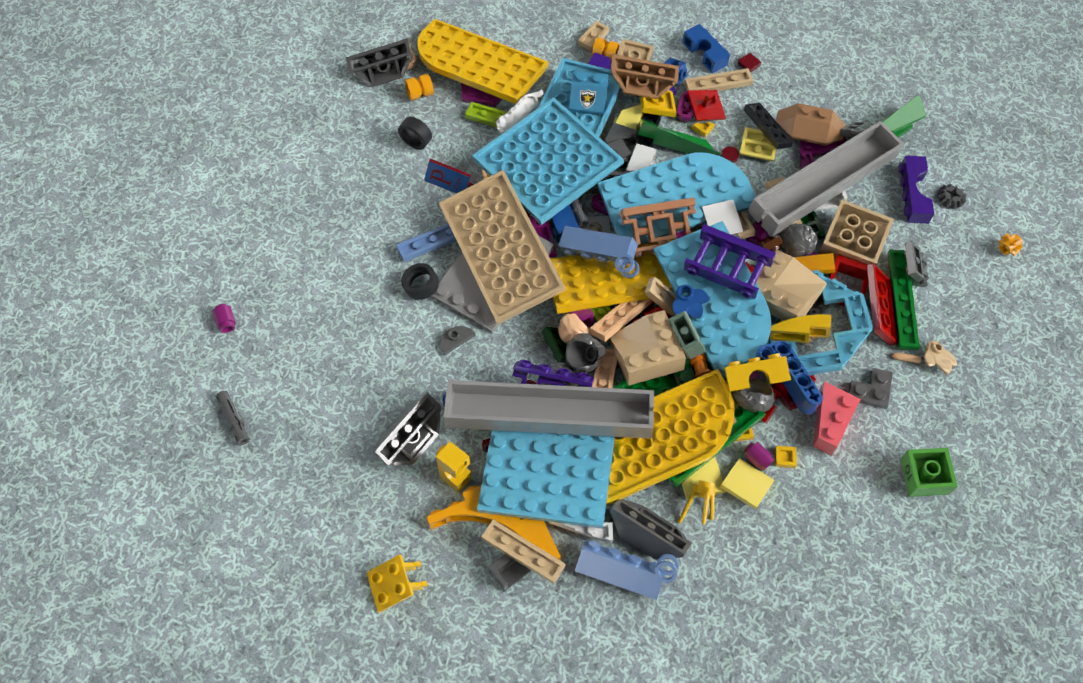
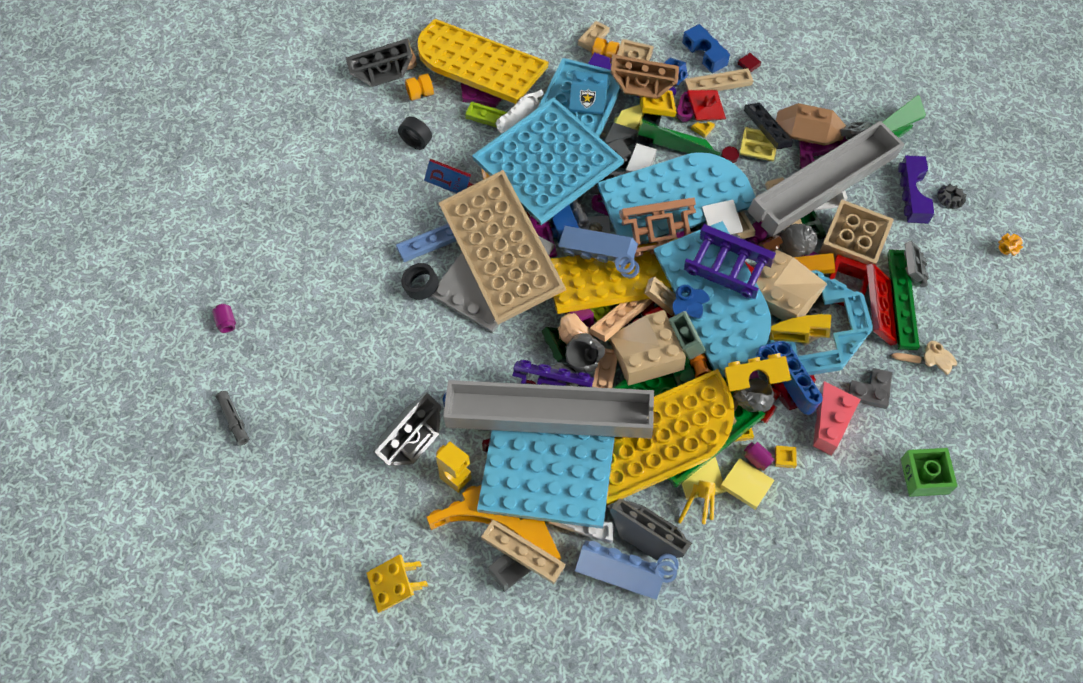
dark grey plate [441,326,476,356] -> none

